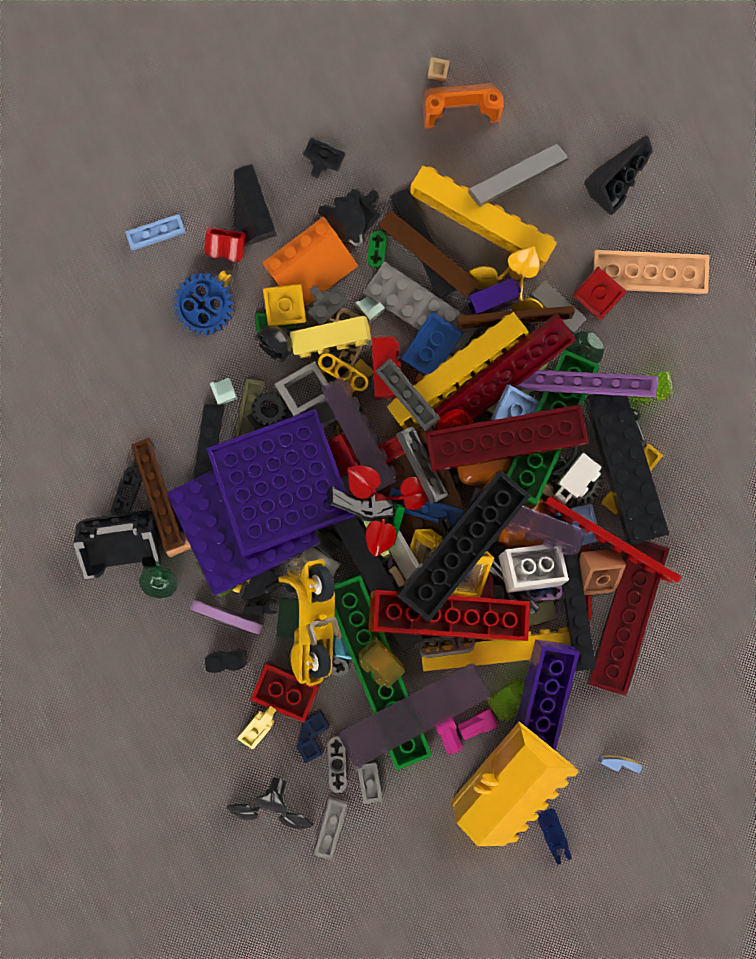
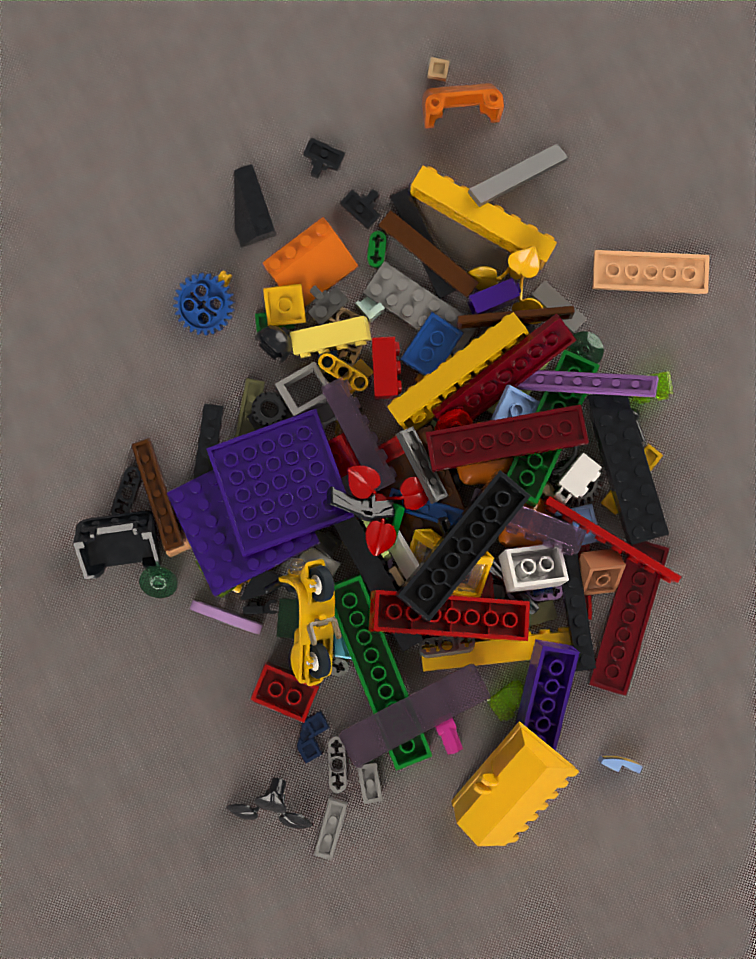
light blue tile [125,214,186,251] -> none
red brick [205,228,246,262] -> none
black brick [205,649,247,673] -> none
light aqua panel [210,378,238,406] -> none
light yellow hinge [237,706,276,749] -> none
black tile [318,189,368,246] -> none
clear yellow brick [359,636,405,688] -> none
dark grey tile [375,359,441,431] -> none
dark pink piece [457,707,499,740] -> none
clear blue hinge [537,808,572,865] -> none
red tile [572,266,627,320] -> none
black wedge [584,136,653,215] -> none

